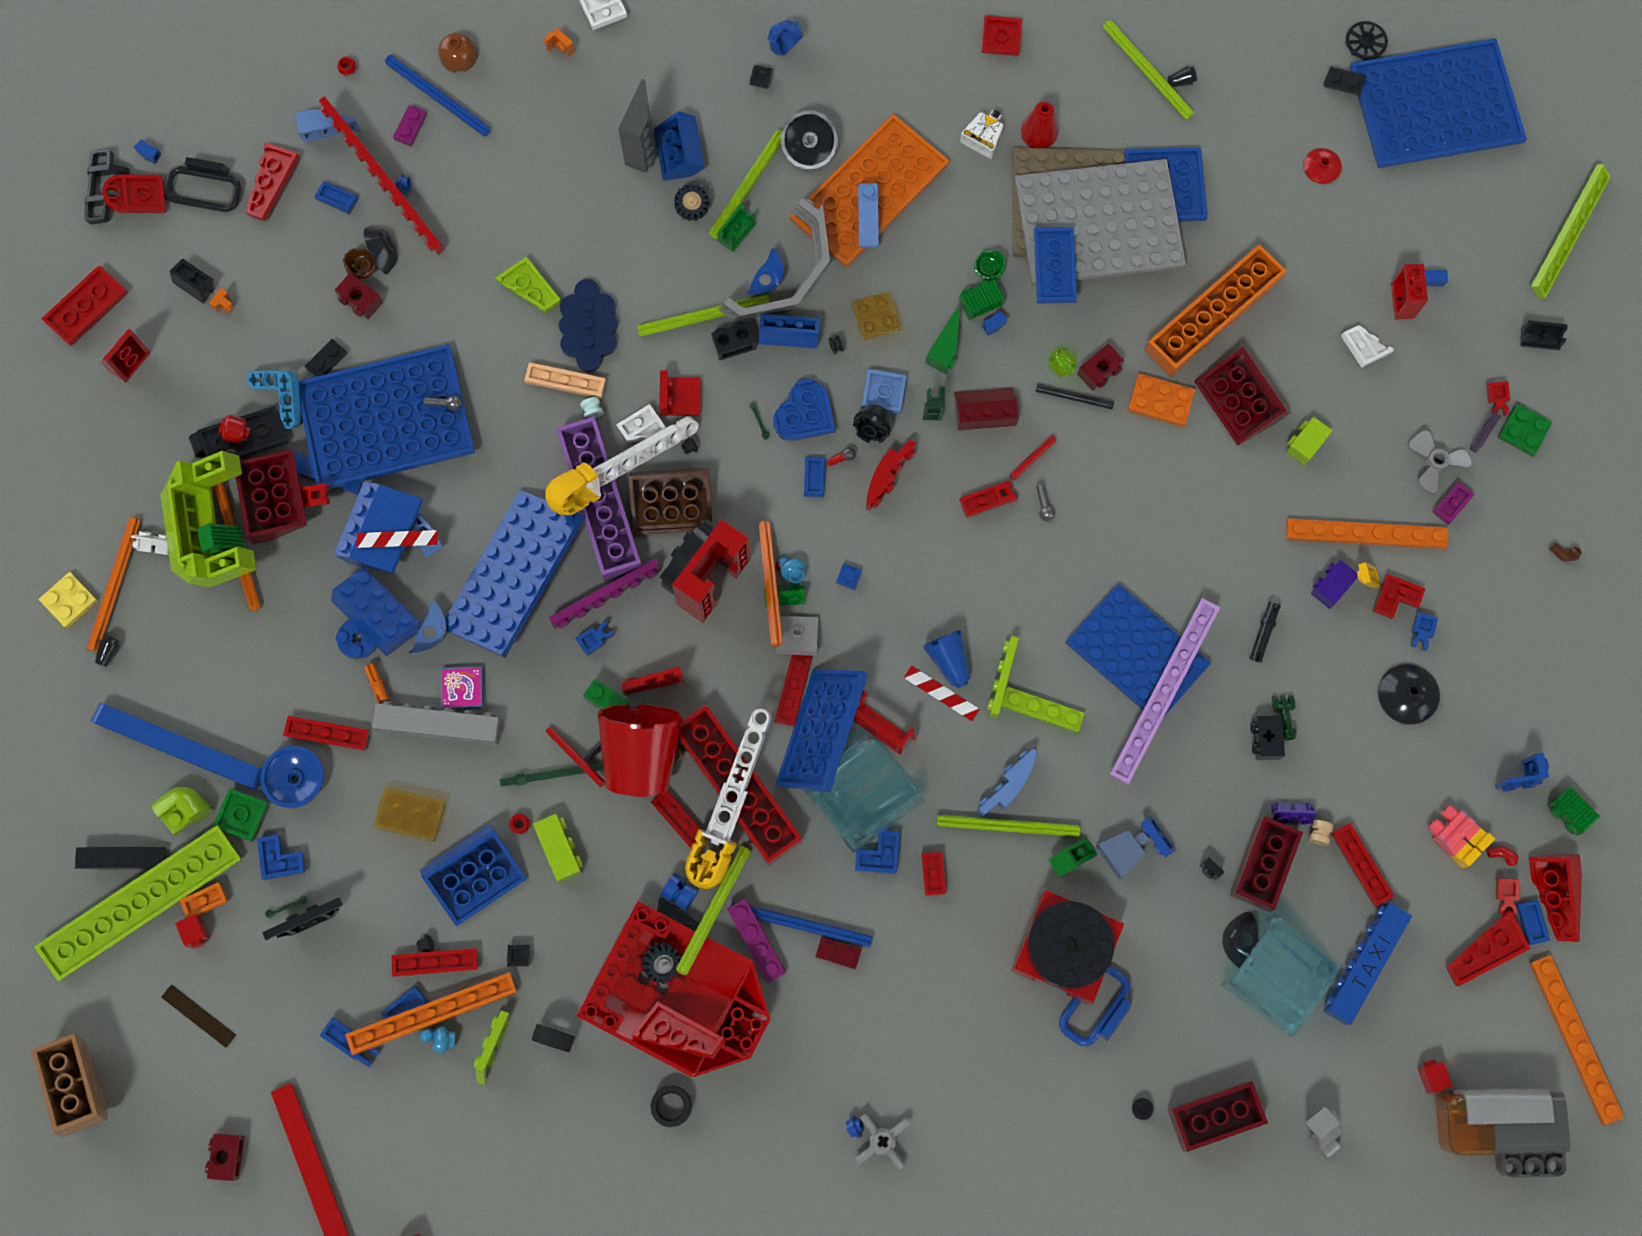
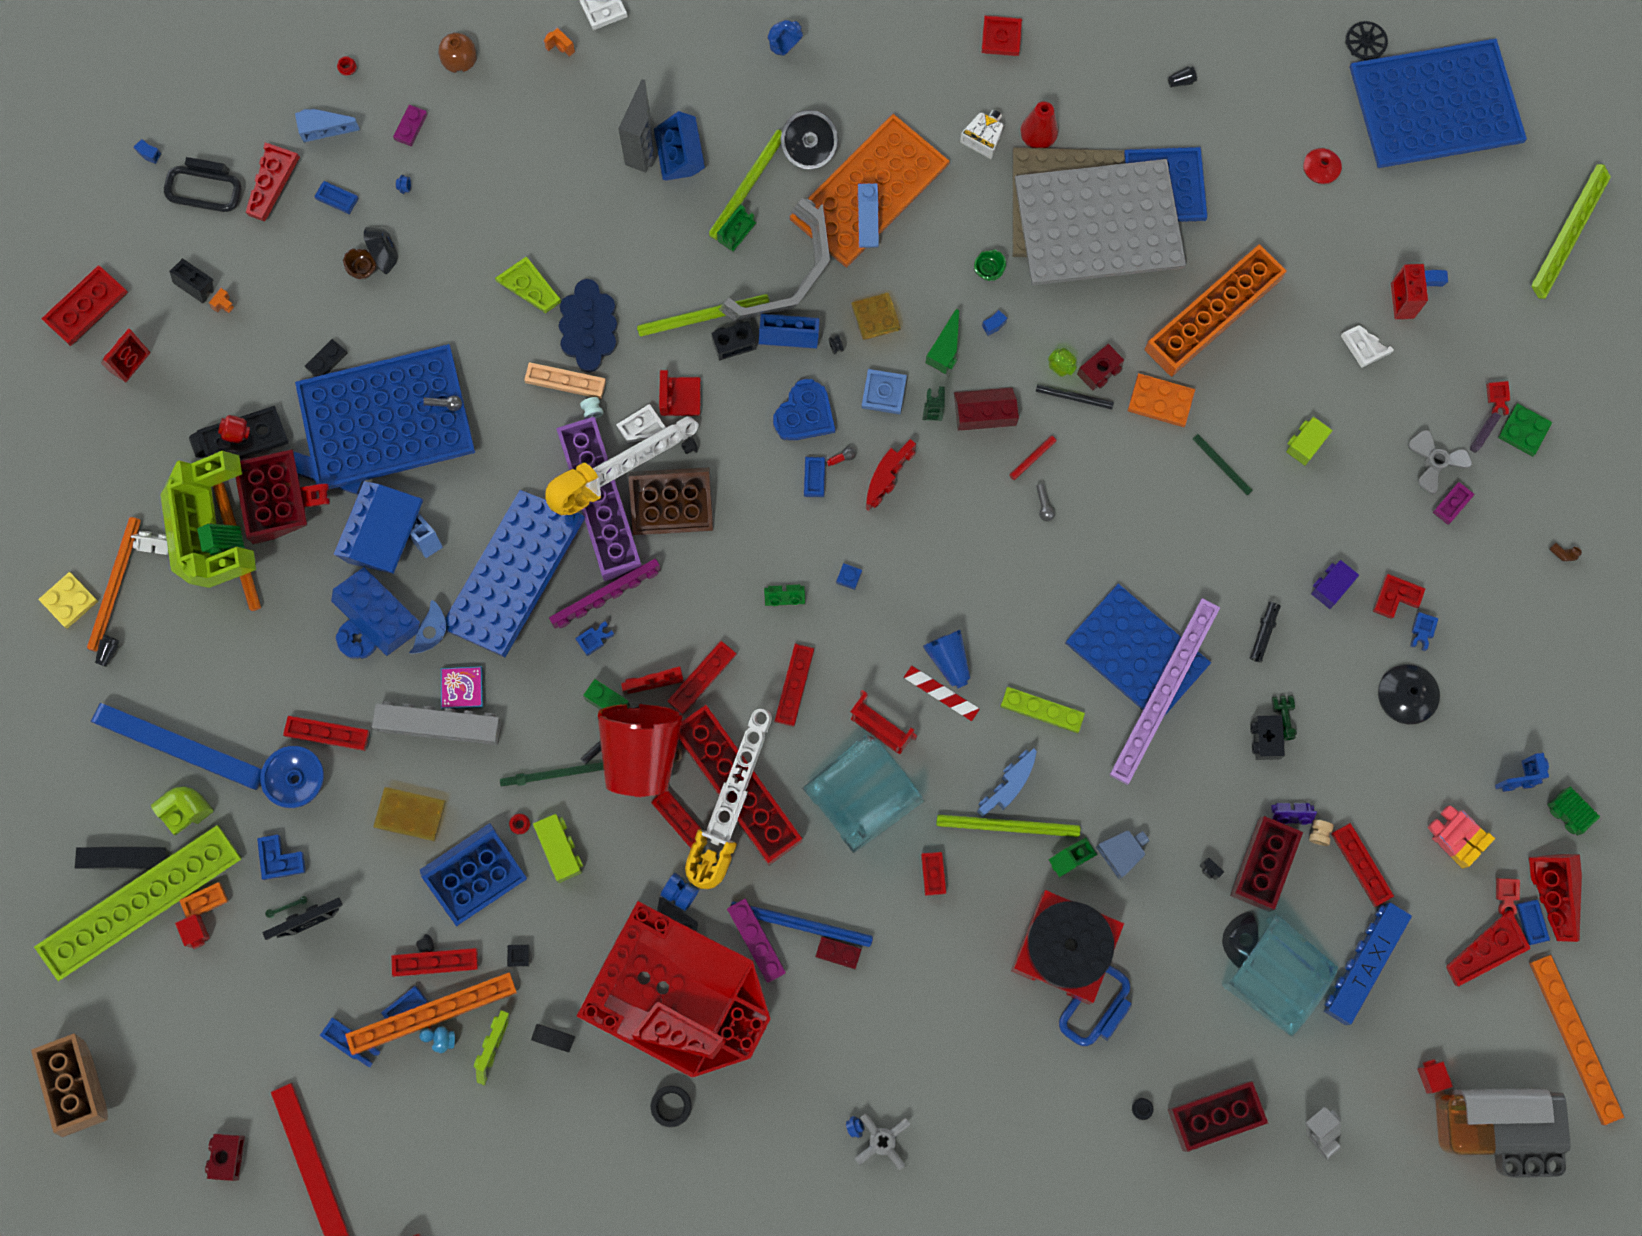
black bar [85,149,130,225] -> none
red tile [102,174,165,213] -> none
dark brown sticker [161,985,236,1048] -> none
green plate [212,788,269,842] -> none
dark azure beam [247,370,301,429] -> none
red plate [318,96,444,255] -> none
dark red brick [335,273,384,320] -> none
sticker [356,530,438,548] -> none
orange axle [364,663,390,704] -> none
blue axle [385,55,491,136] -> none
red bar [545,726,605,788] -> none
black wheel [641,942,681,984] -> none
red piece [660,519,750,623] -> none
black wheel [674,183,709,221] -> none
lime axle [676,846,751,975] -> none
blue piece [746,248,784,294] -> none
black plate [749,65,773,89] -> none
clear green hinge [749,402,770,440] -> none
orange axle [759,521,783,647] -> none
dark azure animal [775,557,806,583] -> none
blue plate [775,670,868,792] -> none
light grey plate [776,616,818,656] -> none
black cone [853,404,891,443] -> none
blue plate [855,830,900,874] -> none
green brick [959,279,1005,320] -> none
red plate [959,481,1018,518] -> none
lime plate [987,636,1019,719] -> none
blue plate [1034,227,1077,304] -> none
lime axle [1103,20,1194,120] -> none
blue plate [1141,816,1176,857] -> none
dark red slope [1194,347,1292,446] -> none
orange plate [1286,519,1448,549] -> none
black plate [1324,67,1367,96] -> none
yellow plate [1357,562,1381,589] -> none
red arm [1486,846,1519,866] -> none
black hinge [1520,320,1568,350] -> none
none -> red plate [667,641,737,715]
none -> clear green bar [1192,434,1253,496]

